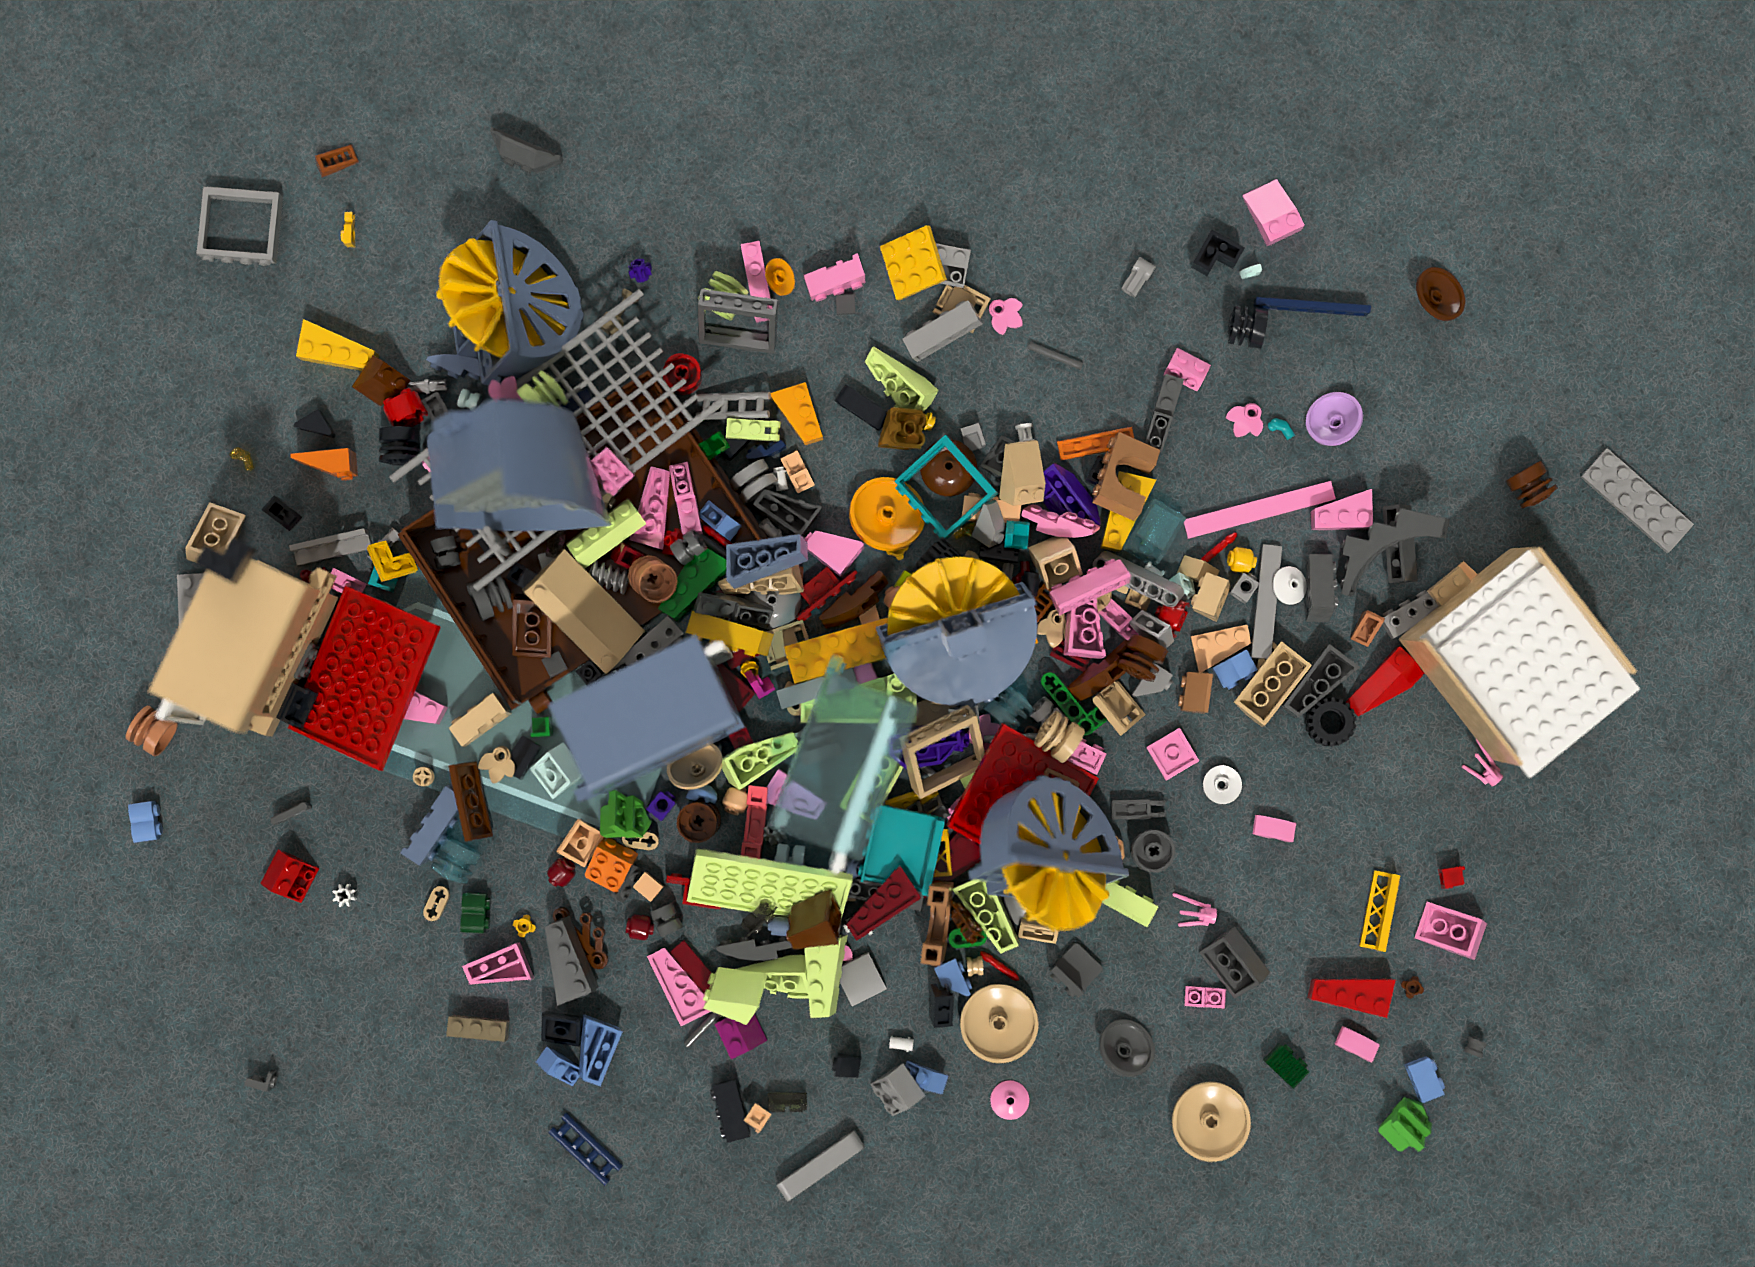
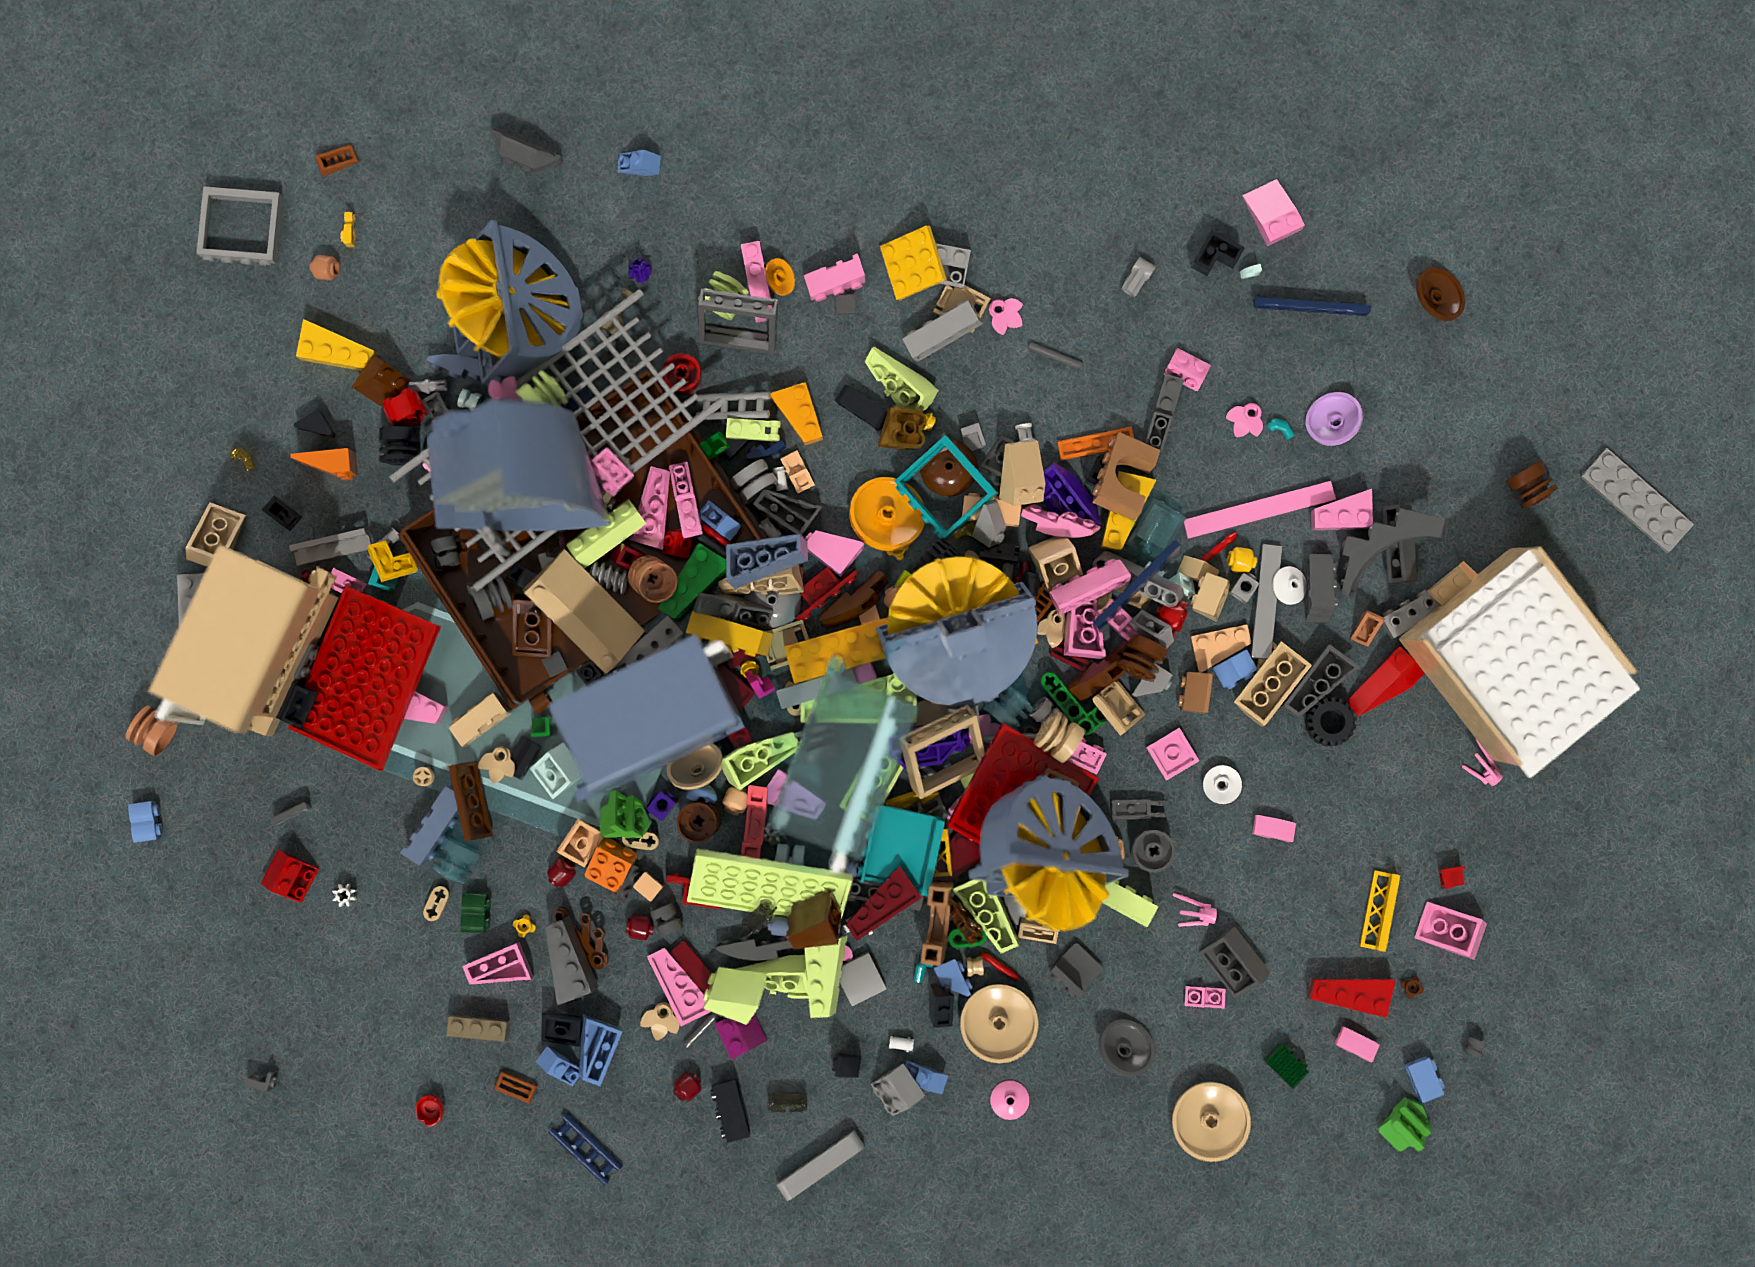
black brick [195,538,257,585] -> none
dark grey wheel [670,529,707,565] -> none
light nougat panel [744,1103,771,1133] -> none
teal panel [1004,520,1030,549] -> none
black wheel [1227,304,1268,349] -> none
none -> nougat head [310,255,340,280]
none -> red hair [415,1095,445,1127]
none -> dark orange tile [494,1071,538,1104]
none -> medium blue slope [618,150,661,176]
none -> tan plate [640,1002,679,1041]
none -> dark red head [672,1072,702,1102]
none -> teal arm [913,961,933,983]
none -> dark blue tile [1093,540,1182,630]

